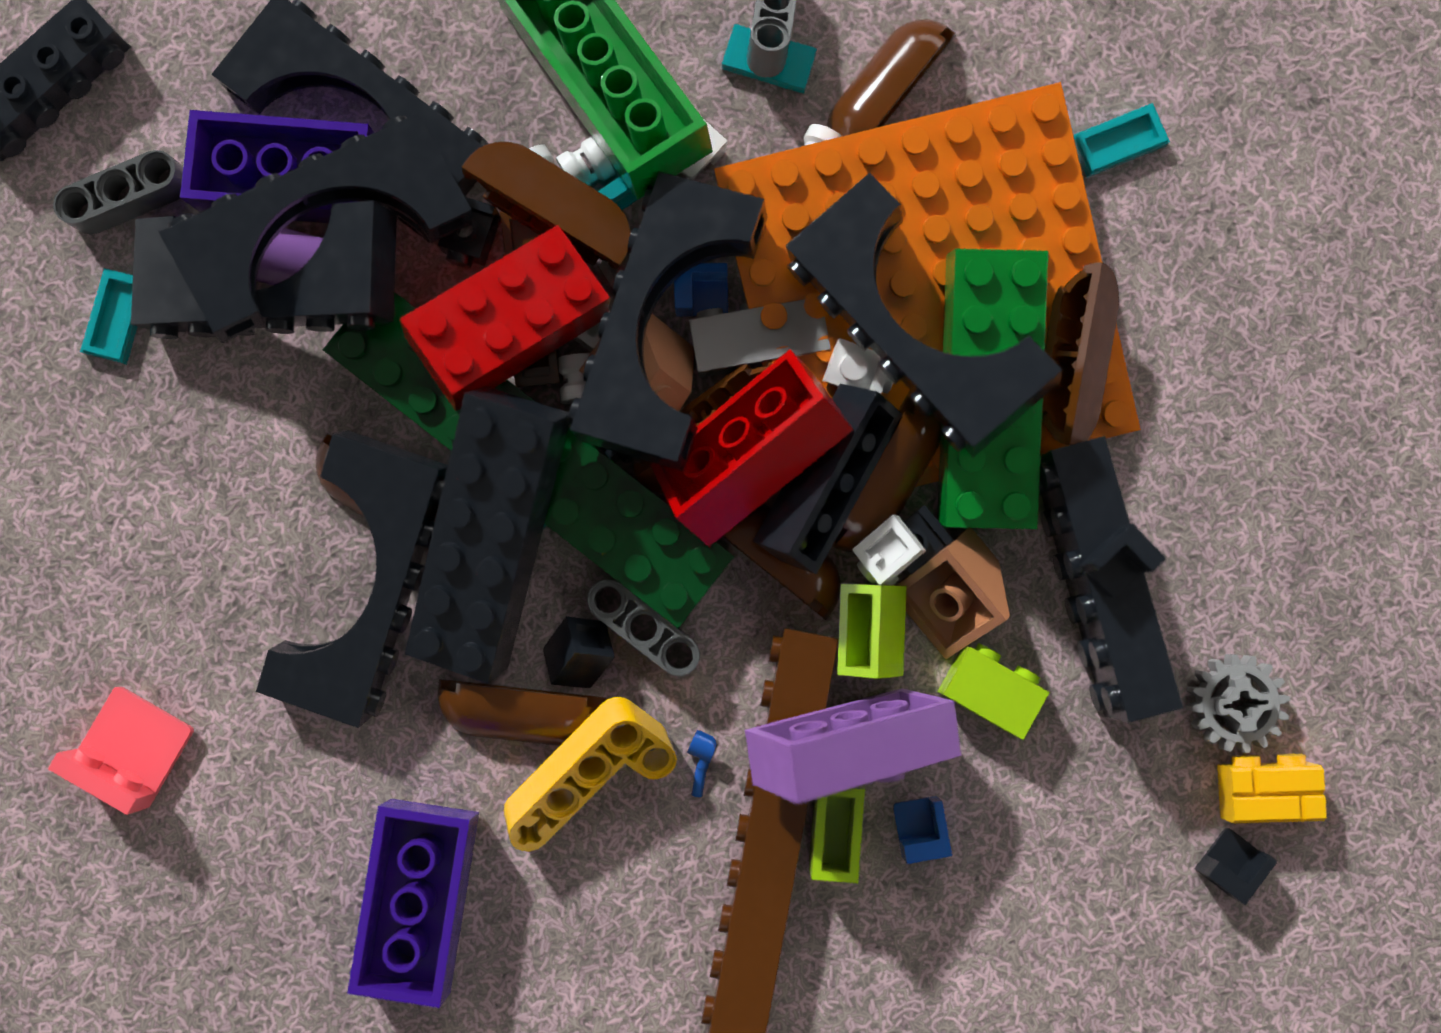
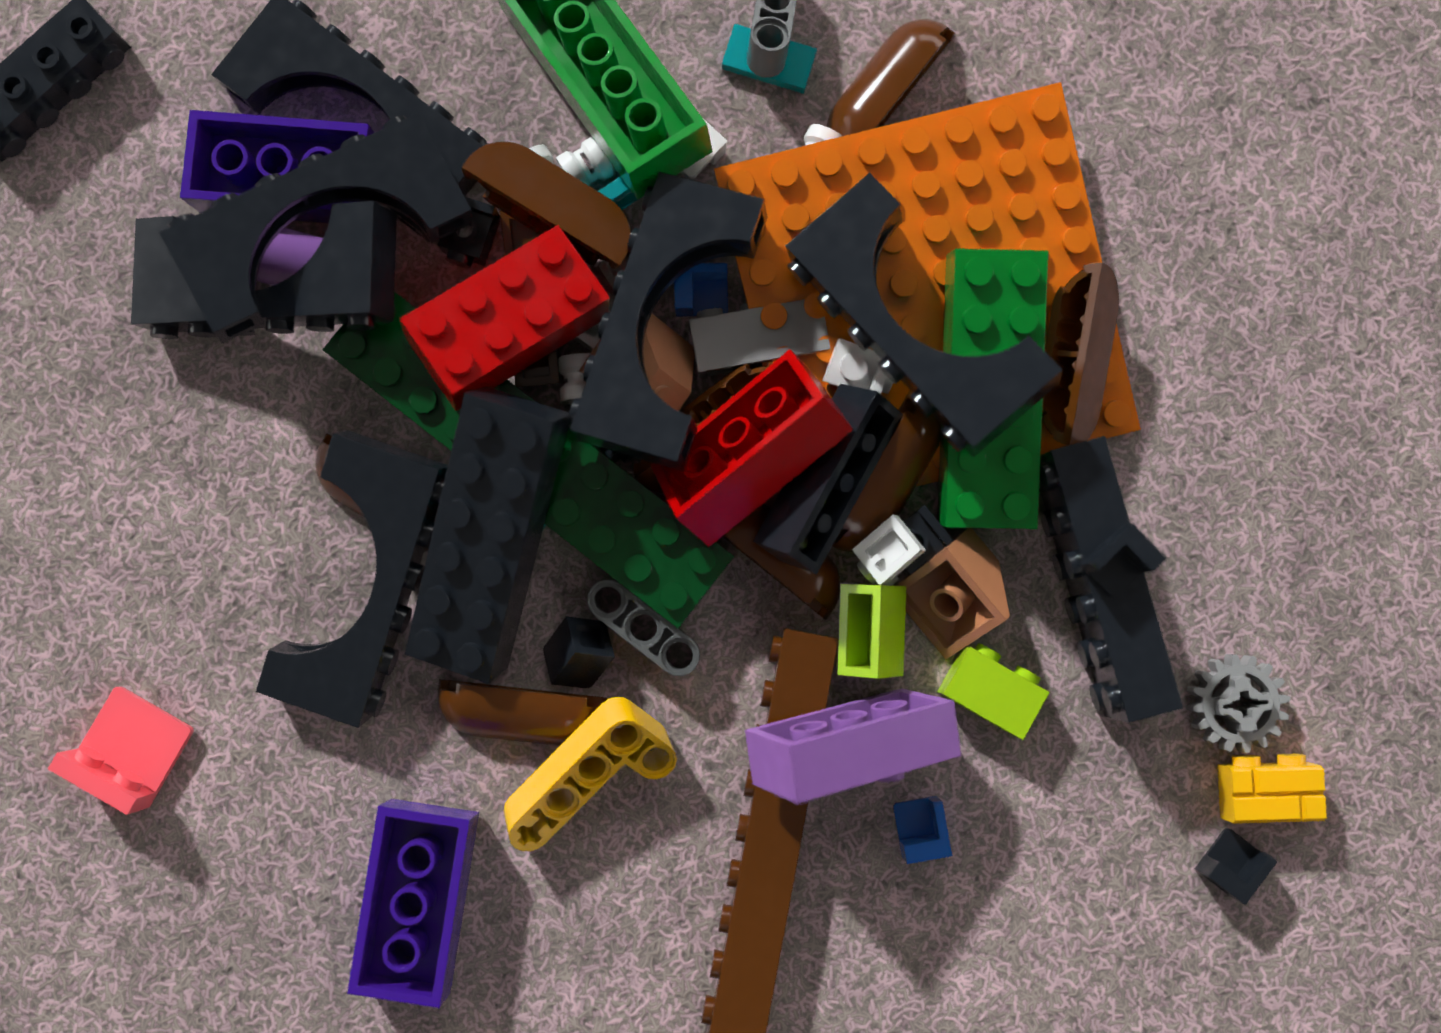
dark grey beam [53,150,183,235] -> none
teal tile [80,268,138,365] -> none
blue hand [687,730,716,797] -> none
lime brick [808,785,865,884] -> none
teal tile [1073,103,1170,178] -> none

